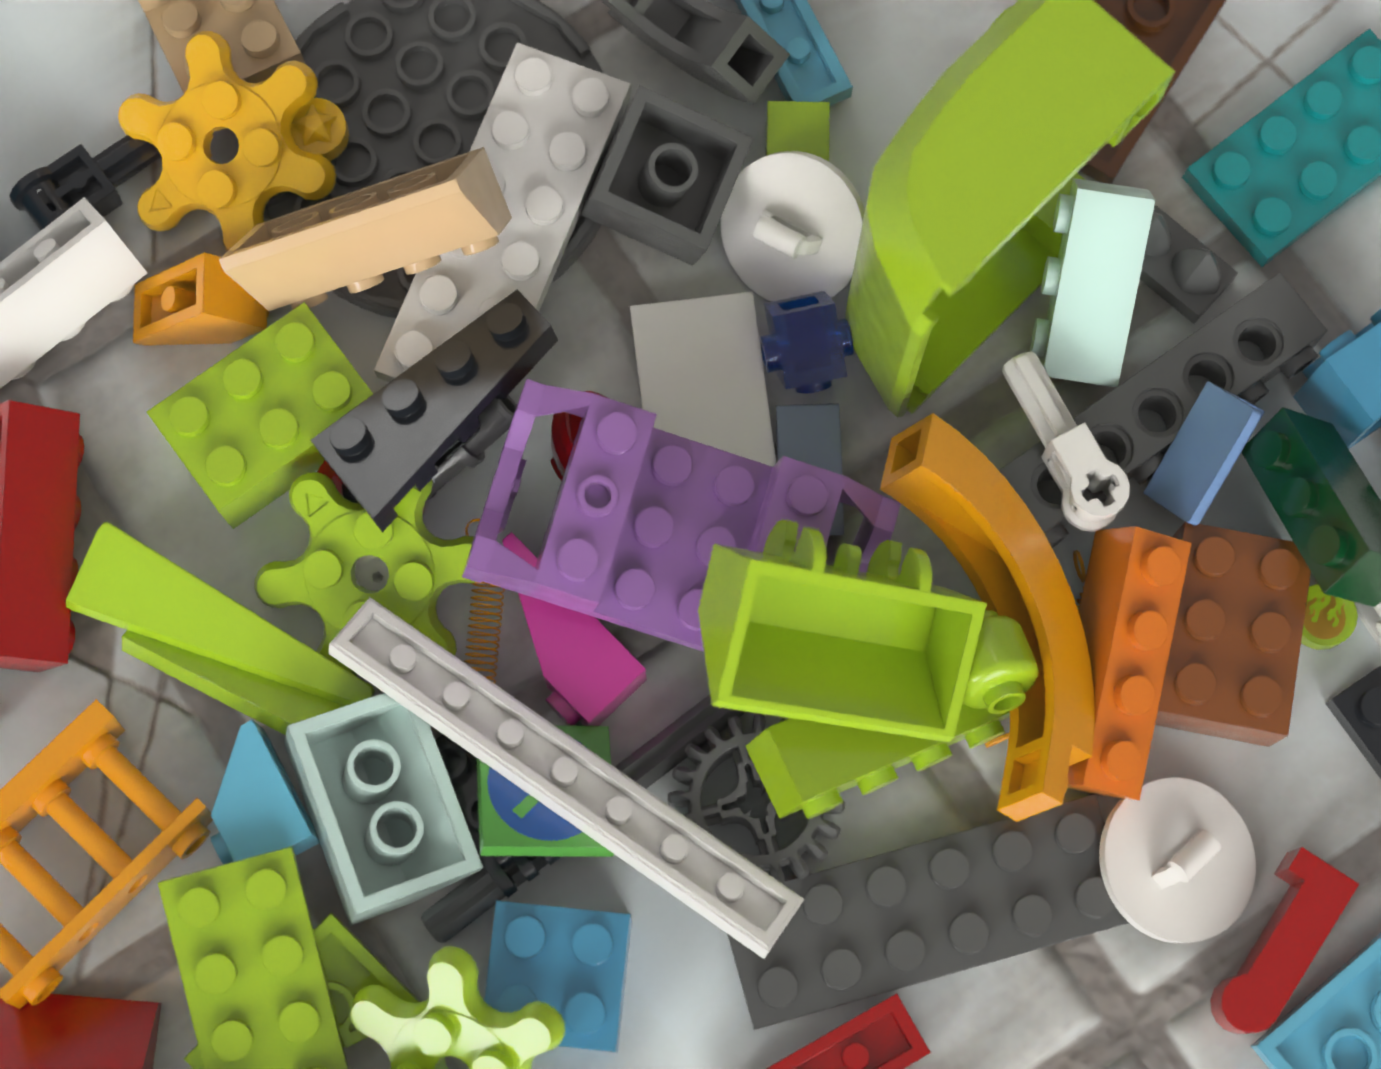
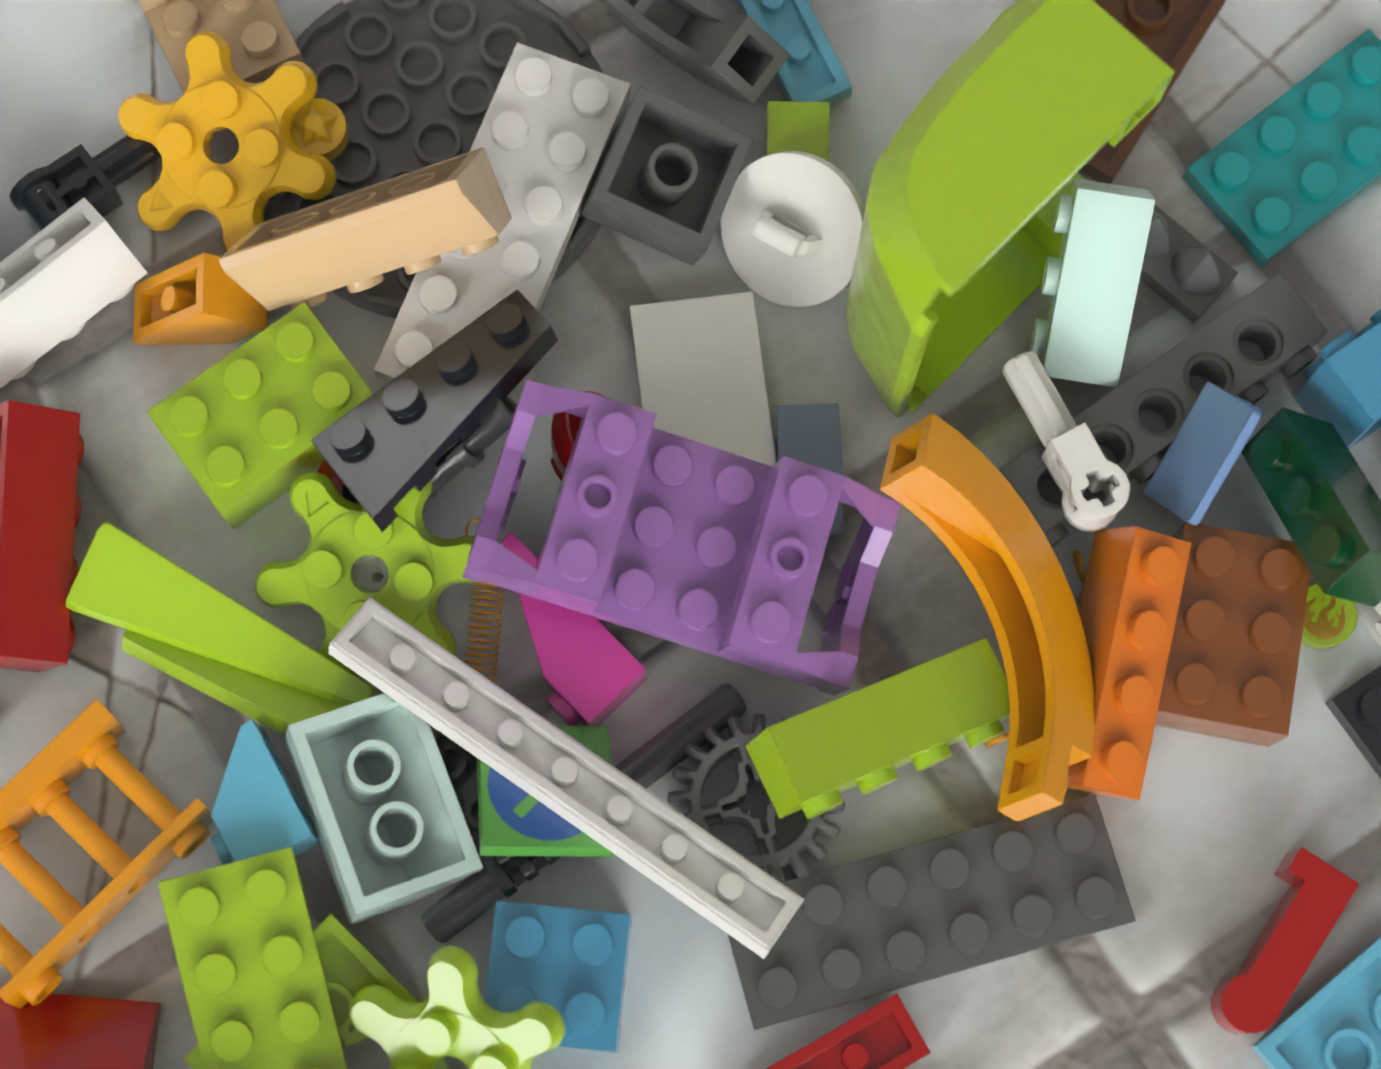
lime piece [698,519,987,742] -> none
clear blue brick [759,291,854,394] -> none
lime head [963,610,1039,714] -> none
white shield [1099,777,1256,944] -> none

